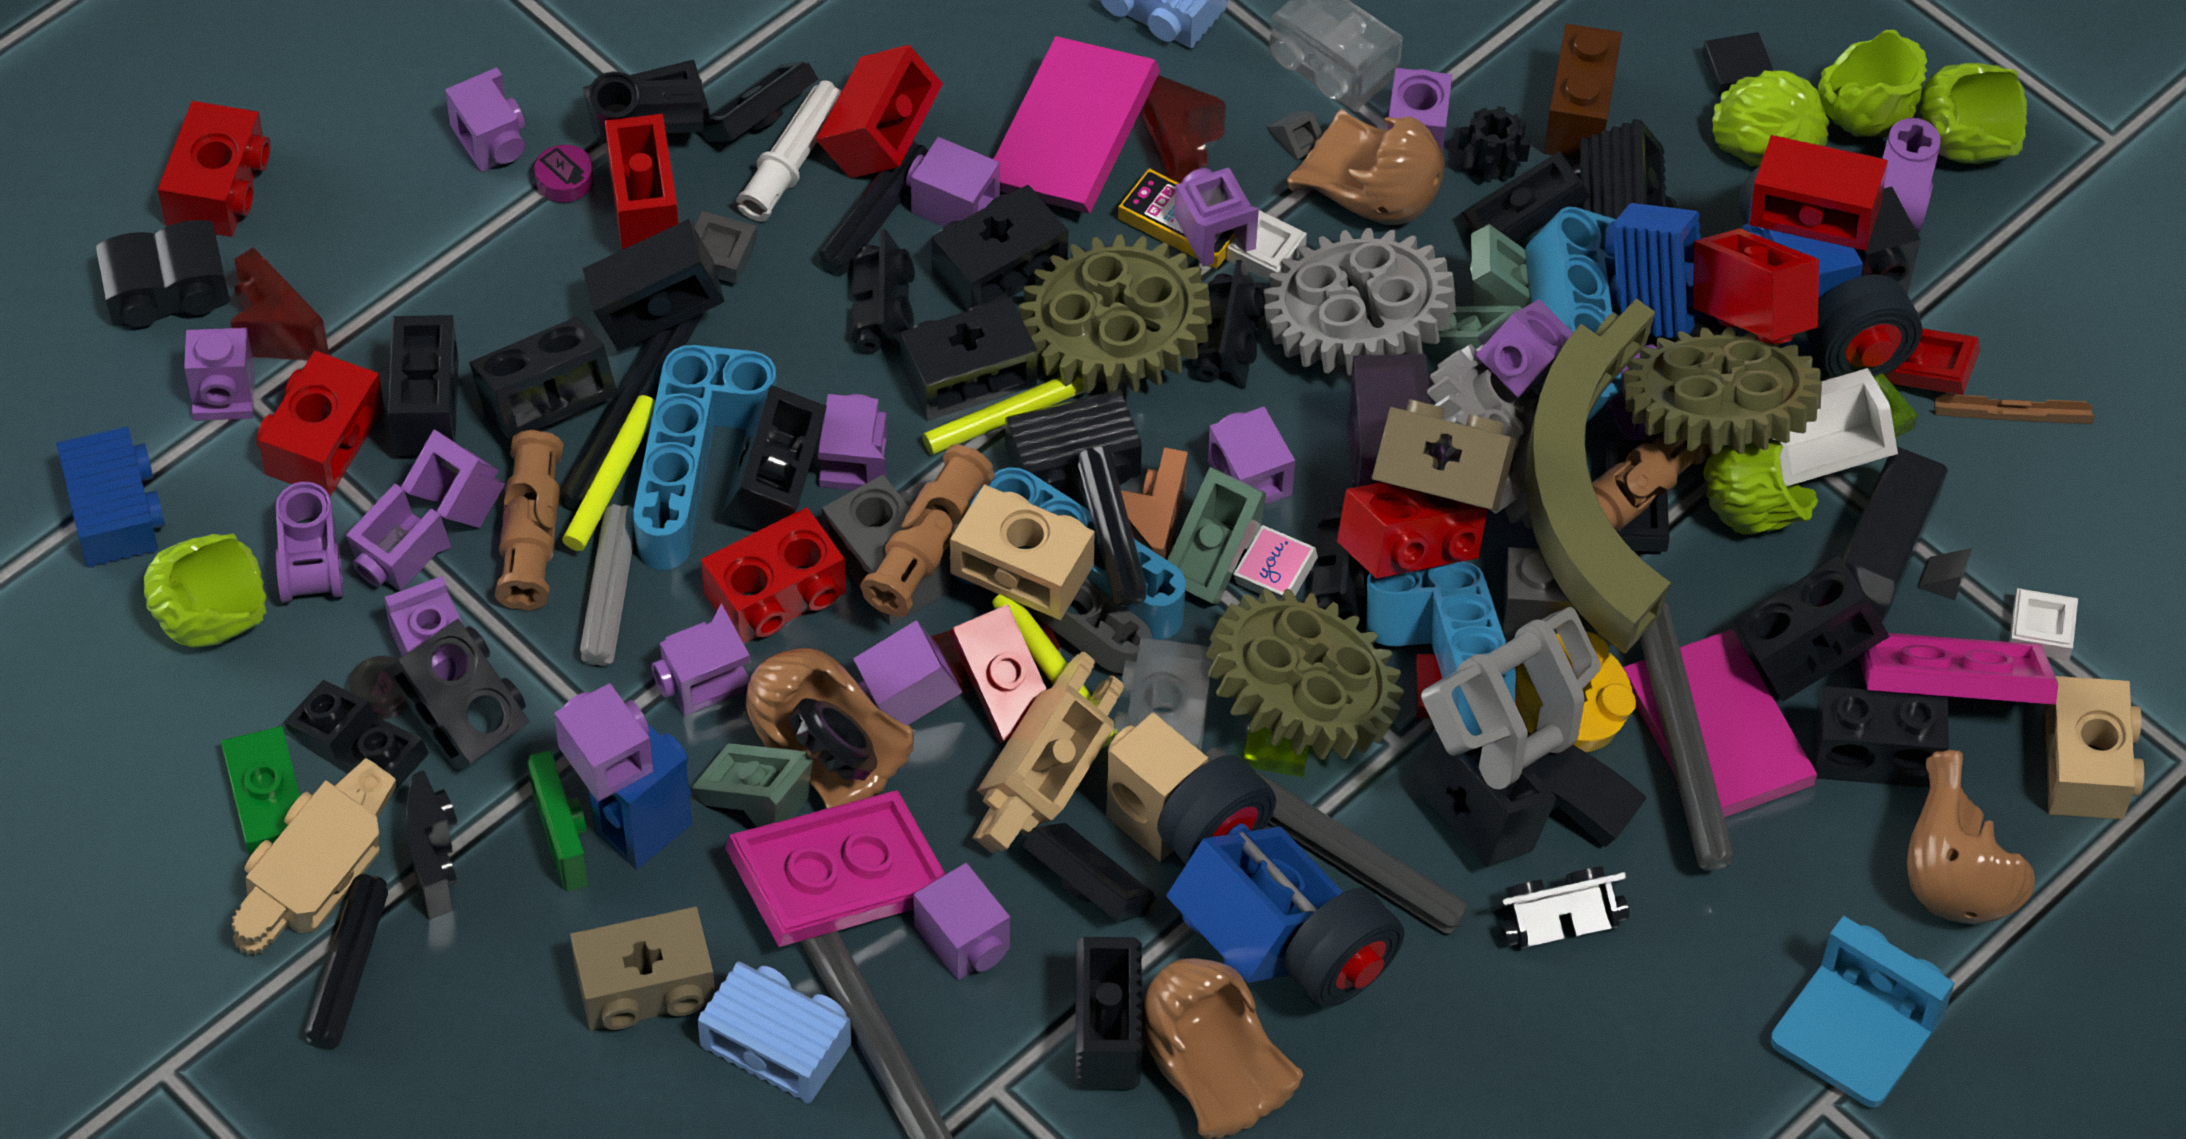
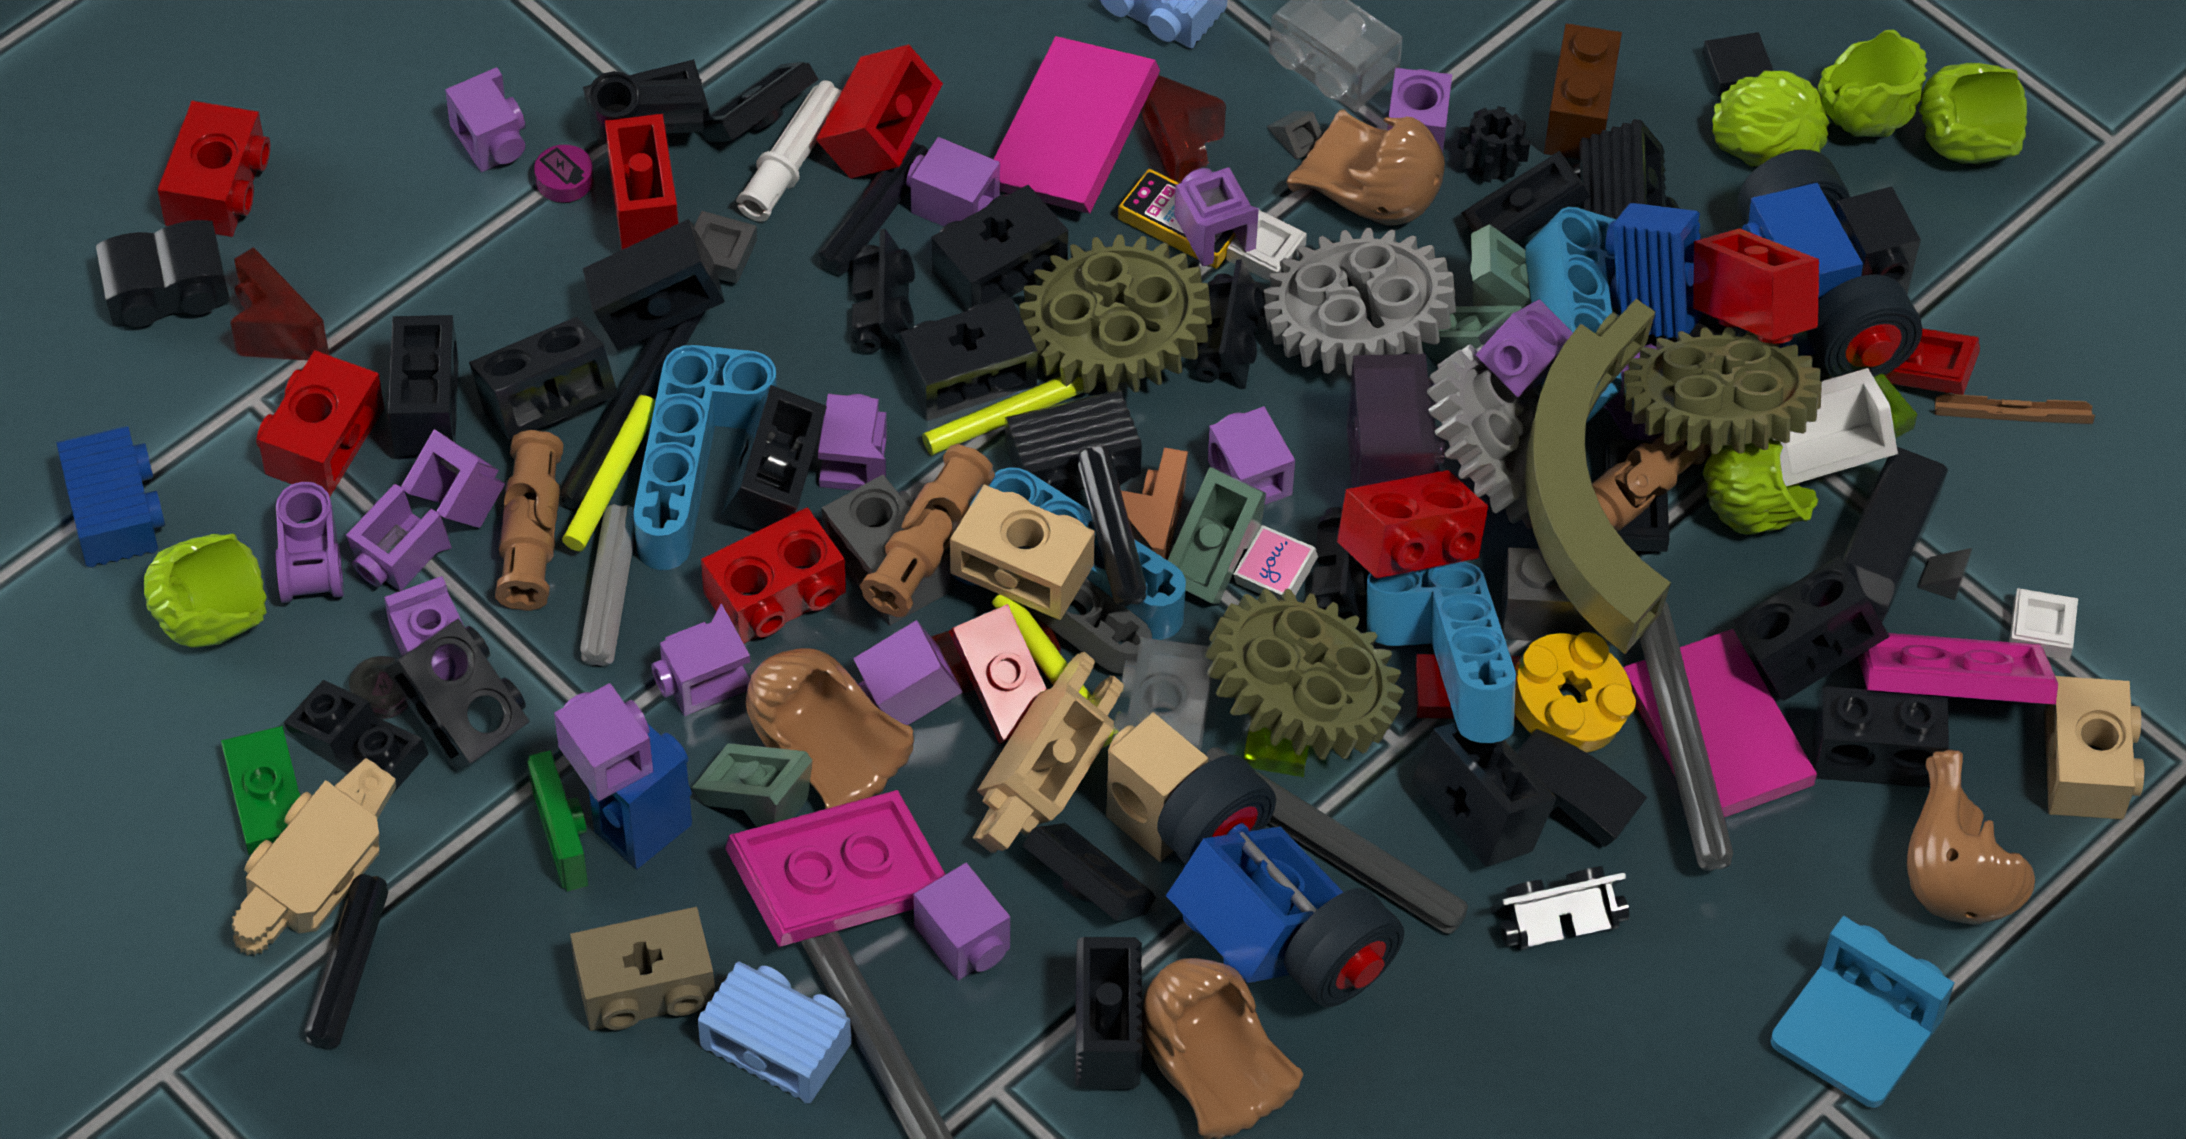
medium lavender brick [184,328,255,421] -> none
black slope [406,770,457,920] -> none
black gear [789,698,878,781] -> none
dark tan brick [1372,399,1517,512] -> none
light grey bar [1421,607,1601,790] -> none
red brick [1749,135,1888,251] -> none
medium lavender piece [1883,118,1940,233] -> none

